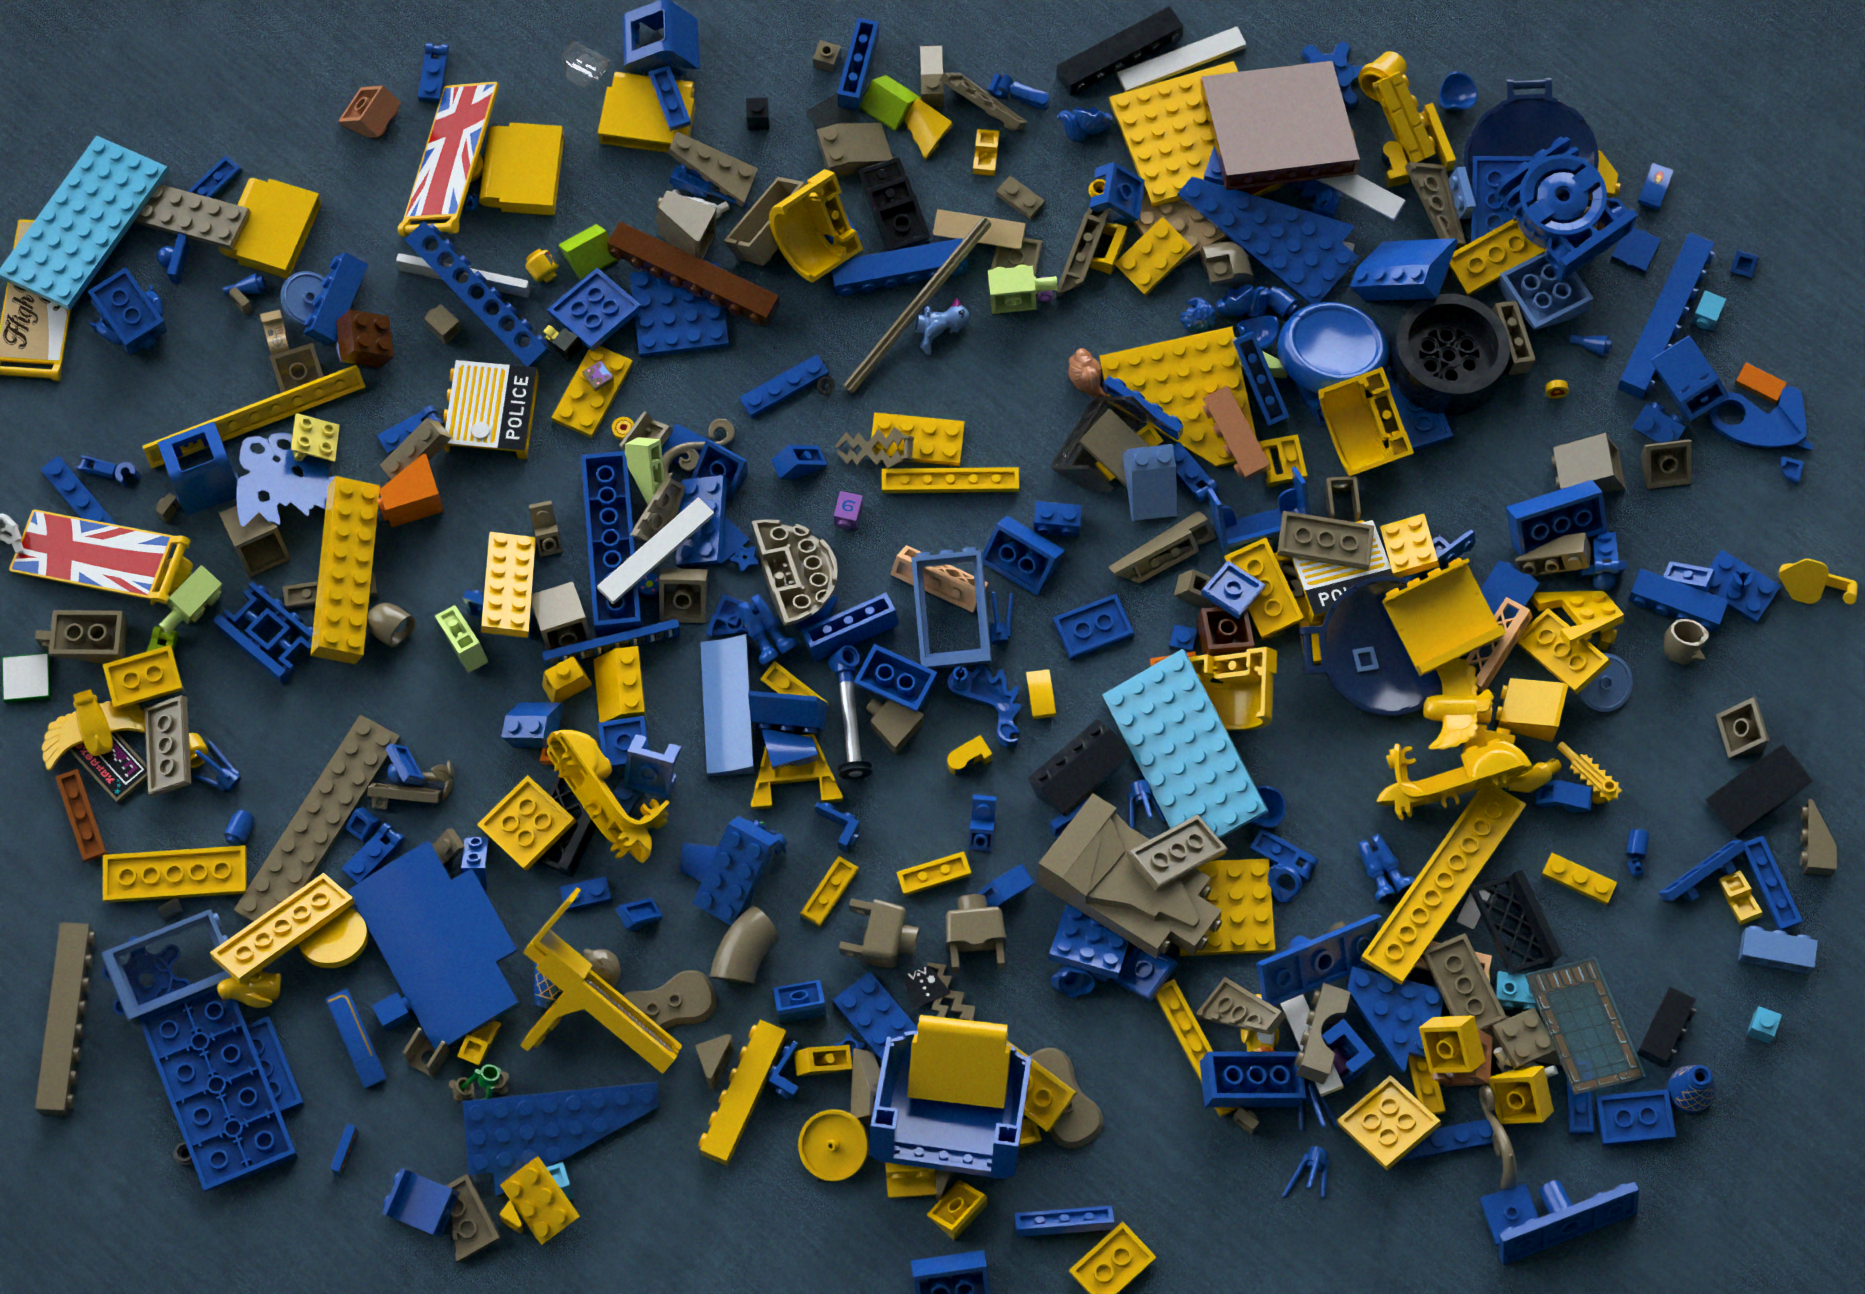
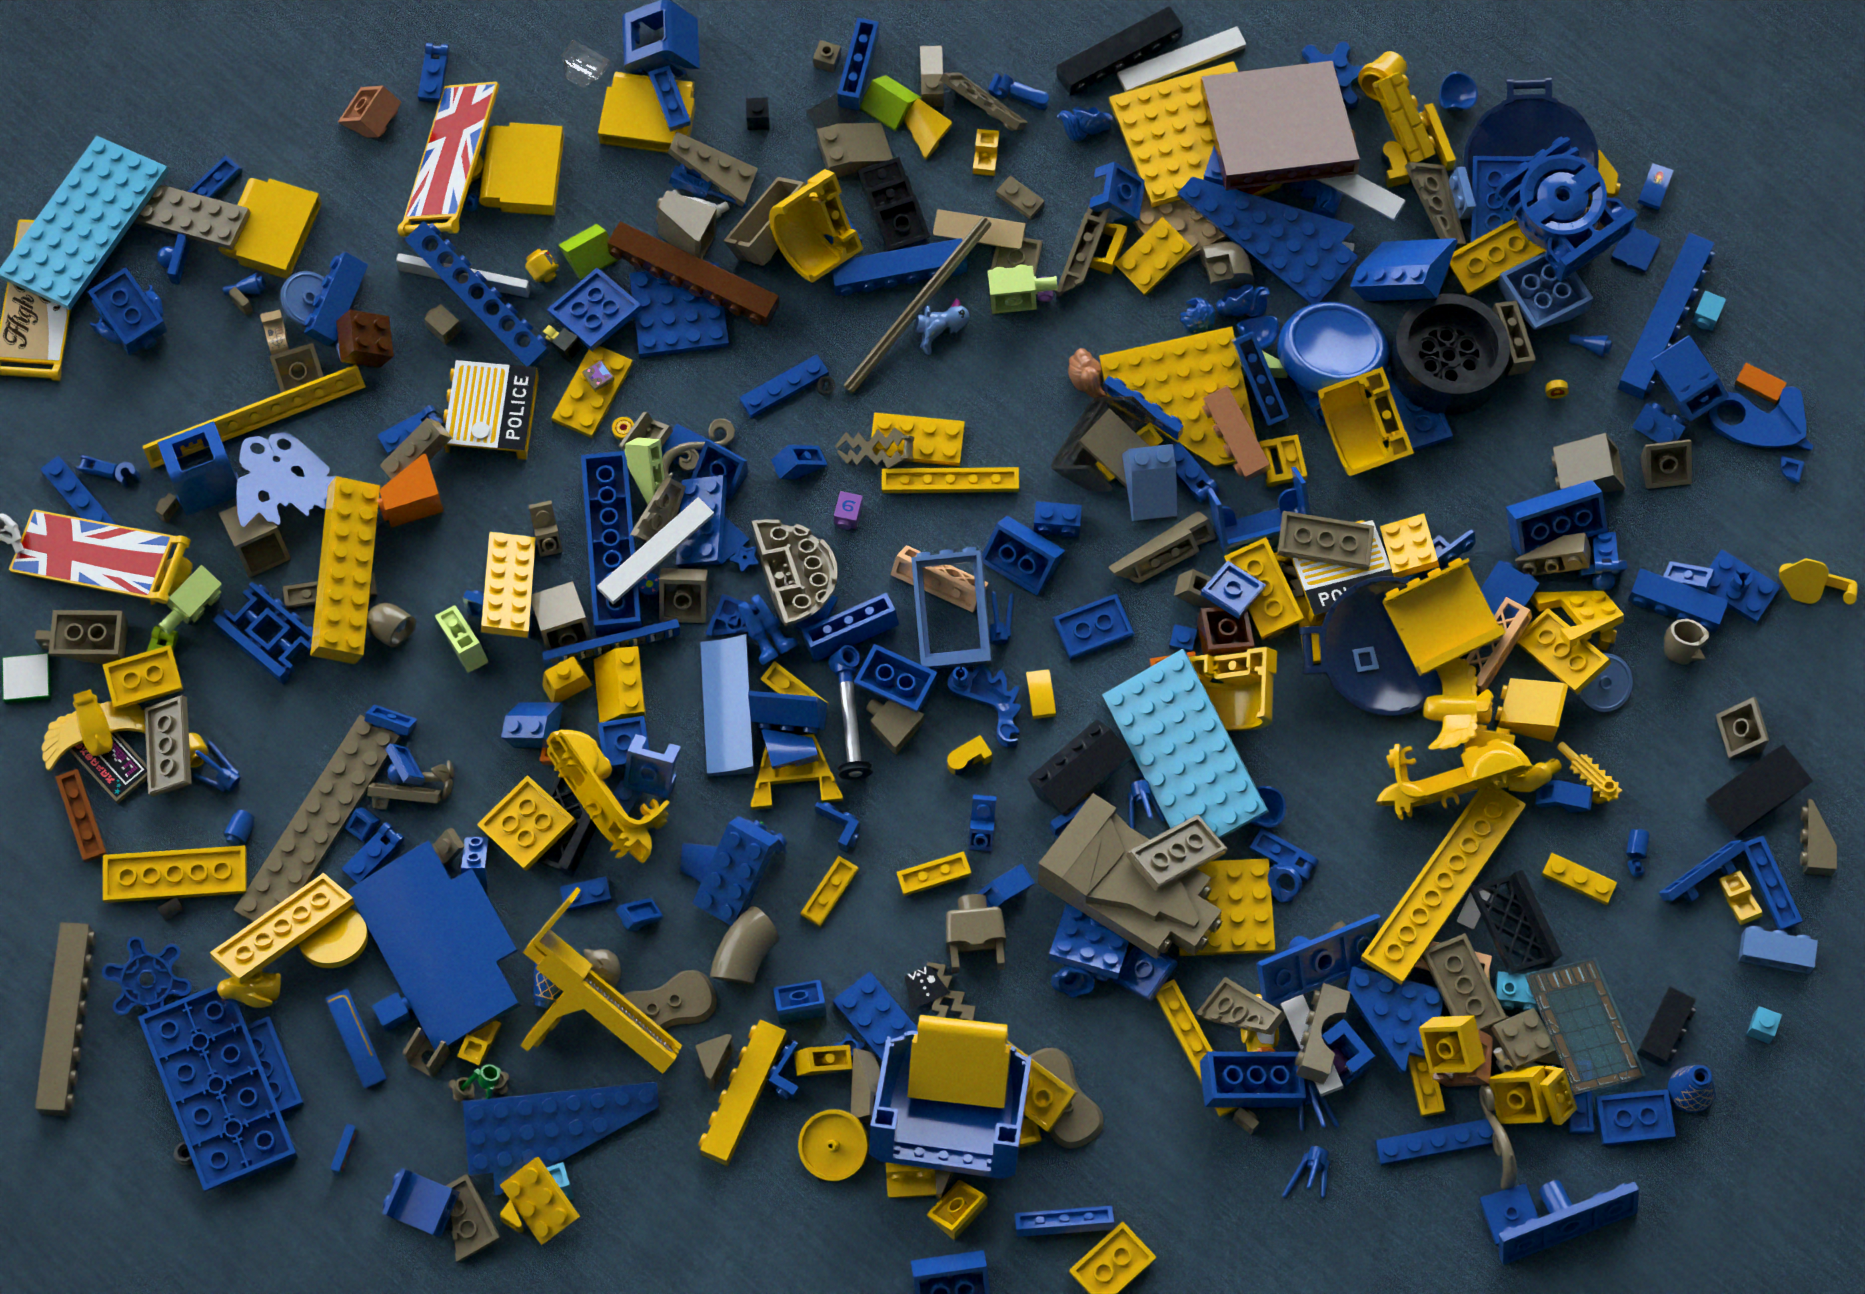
medium blue door [101,909,232,1021] -> none
light yellow hinge [291,413,340,462] -> none
dark tan piece [839,899,919,968] -> none
yellow plate [1088,179,1105,198] -> none
blue brick [1267,286,1298,318] -> none
dark tan piece [1324,476,1361,522] -> none
yellow plate [1337,1075,1441,1170] -> none
blue piece [1357,834,1415,904] -> none
blue slope [1730,250,1759,278] -> none
none -> blue plate [364,704,417,736]
none -> yellow bracket [1540,1066,1577,1125]

